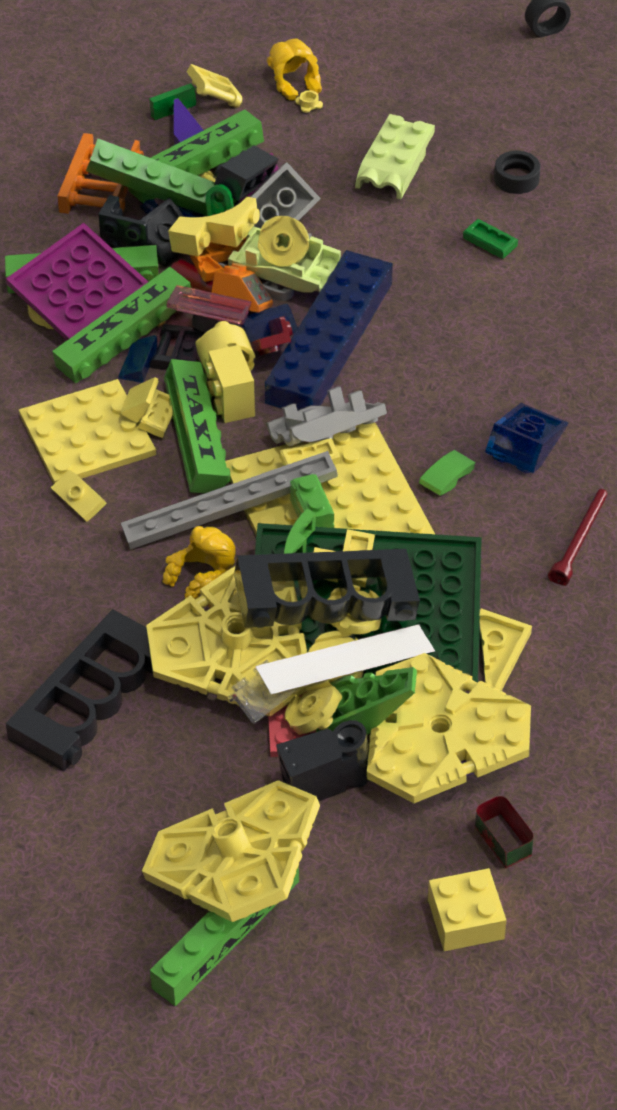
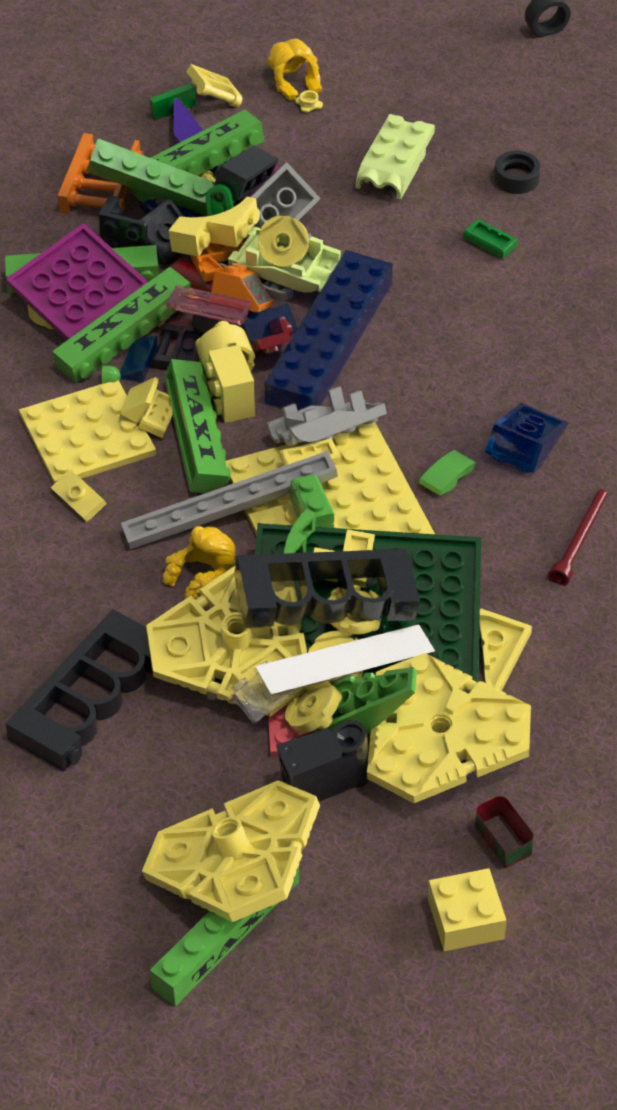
none -> bright green hinge [102,365,121,384]

